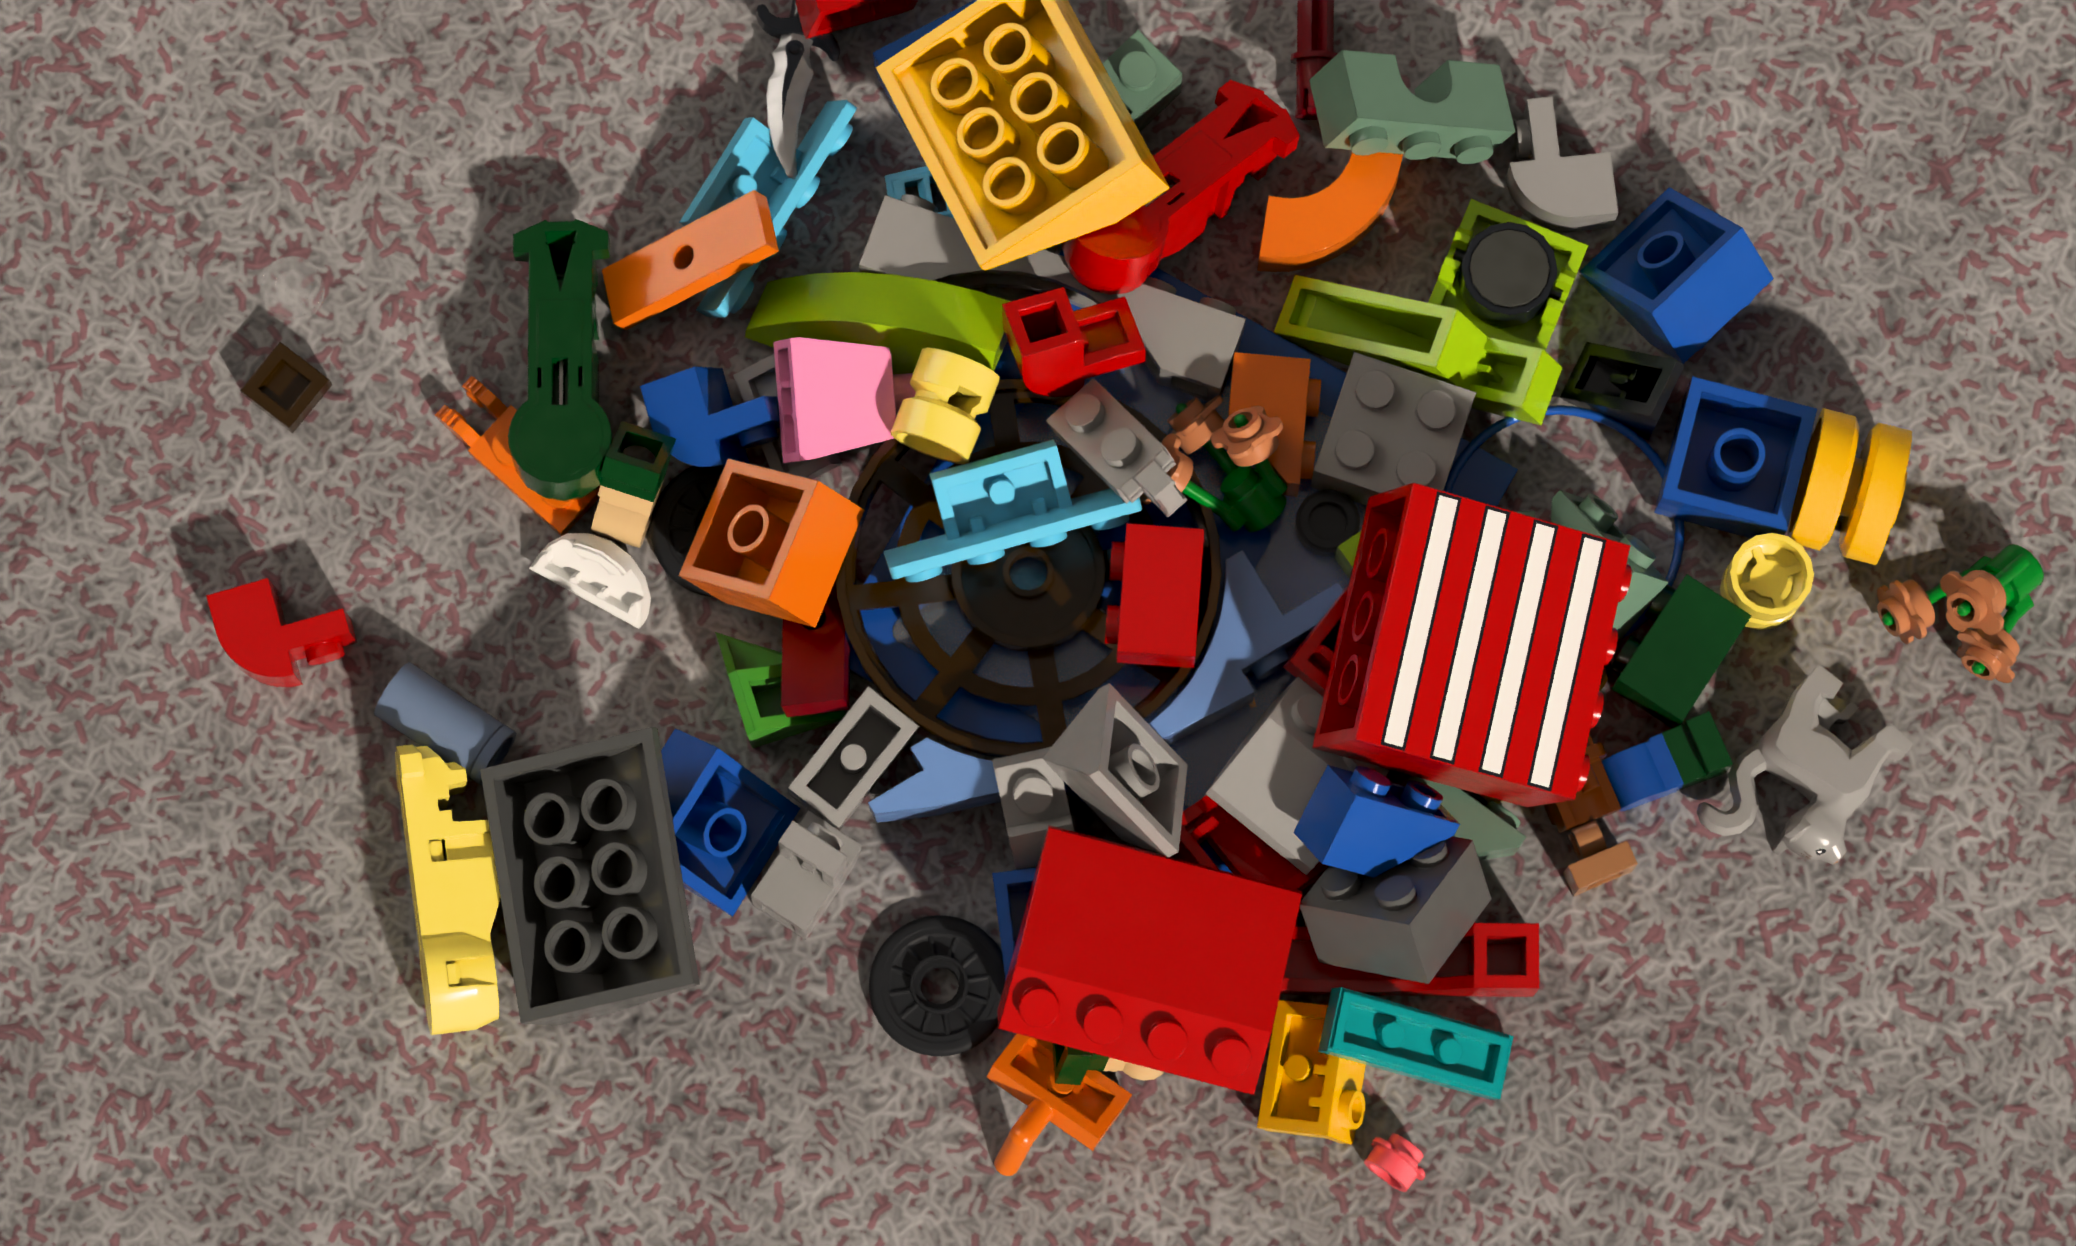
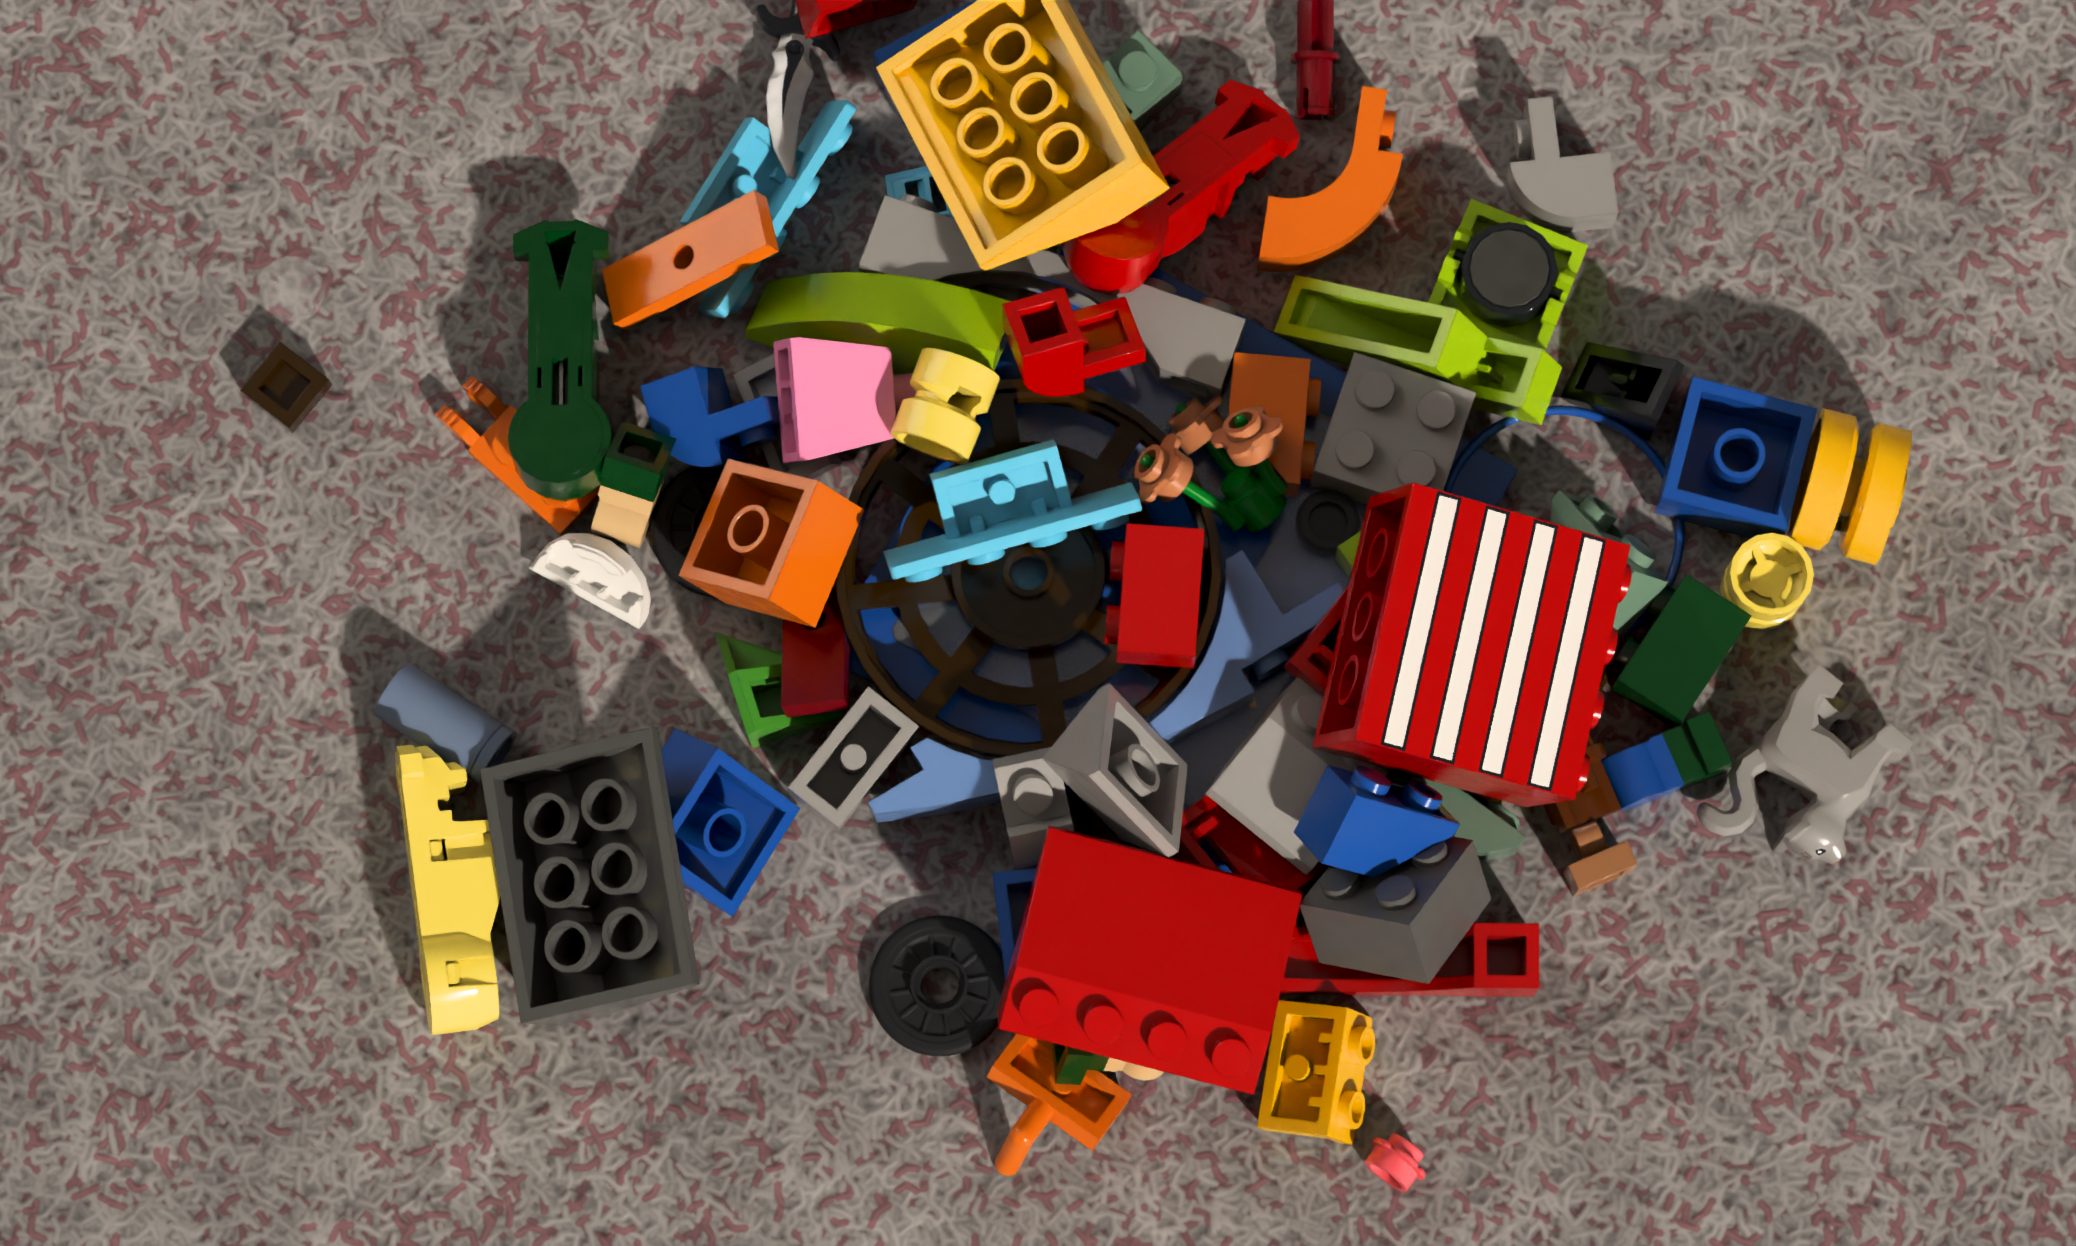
red brick [206,578,358,687] -> none
light grey brick [751,811,862,940] -> none
light grey hinge [1045,378,1187,517] -> none
sand green arch [1309,50,1515,164] -> none
teal tile [1318,987,1514,1100] -> none
blue slope [1580,187,1774,364] -> none
nougat plant [1877,544,2044,683] -> none

